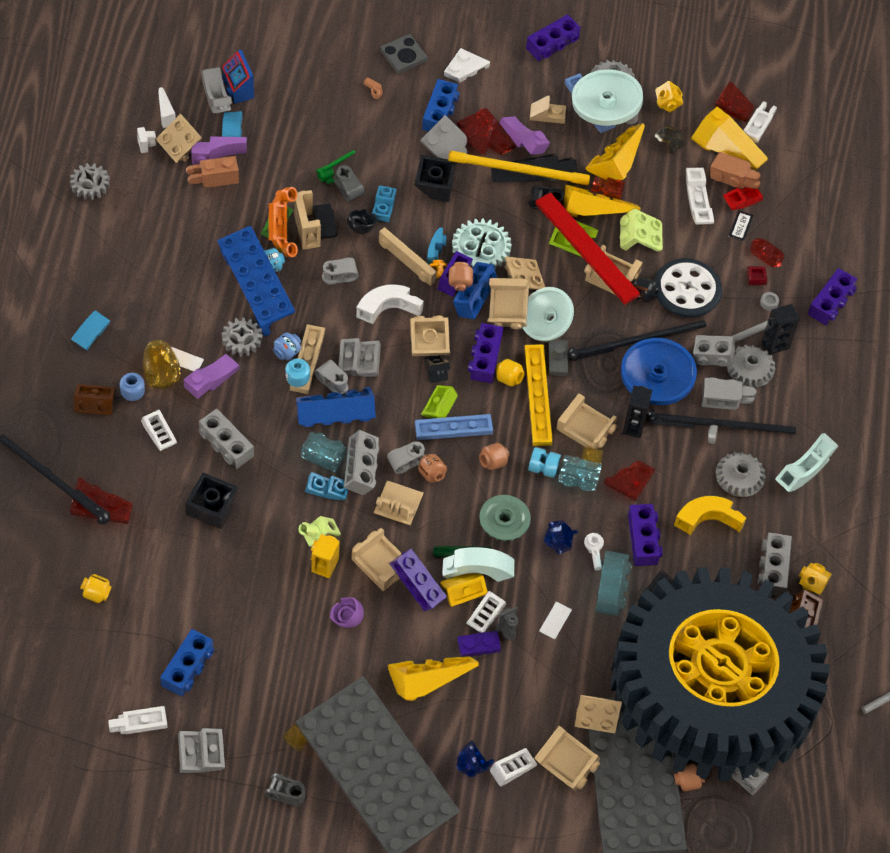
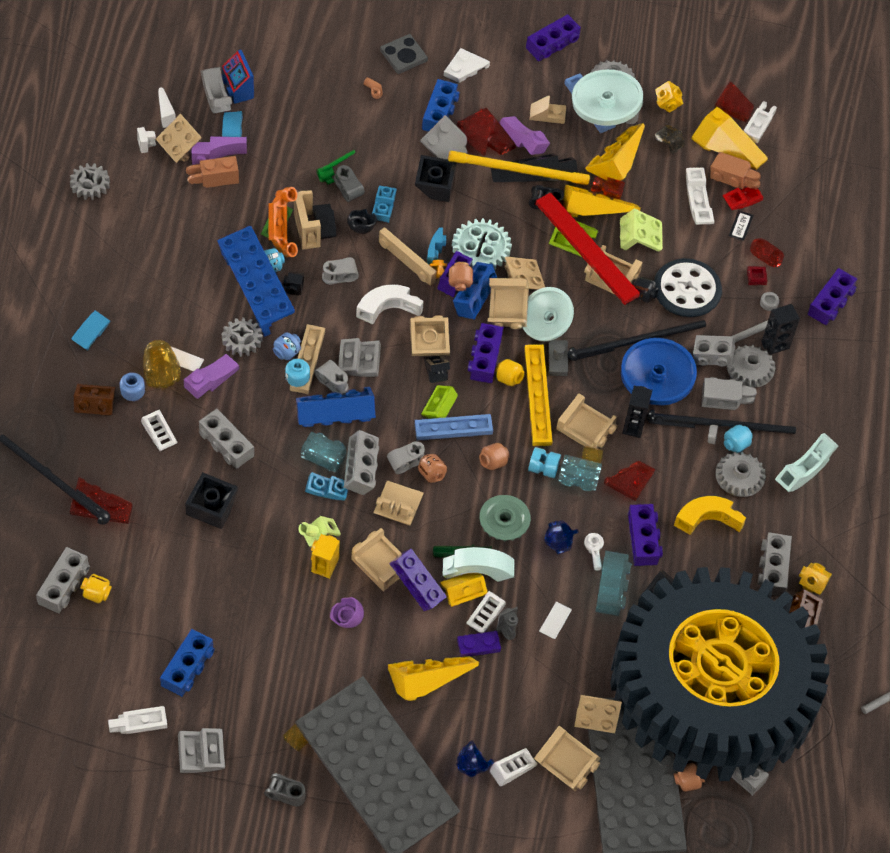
none -> light grey brick [36,547,90,613]
none -> black plate [283,271,304,295]
none -> medium azure head [724,425,753,453]

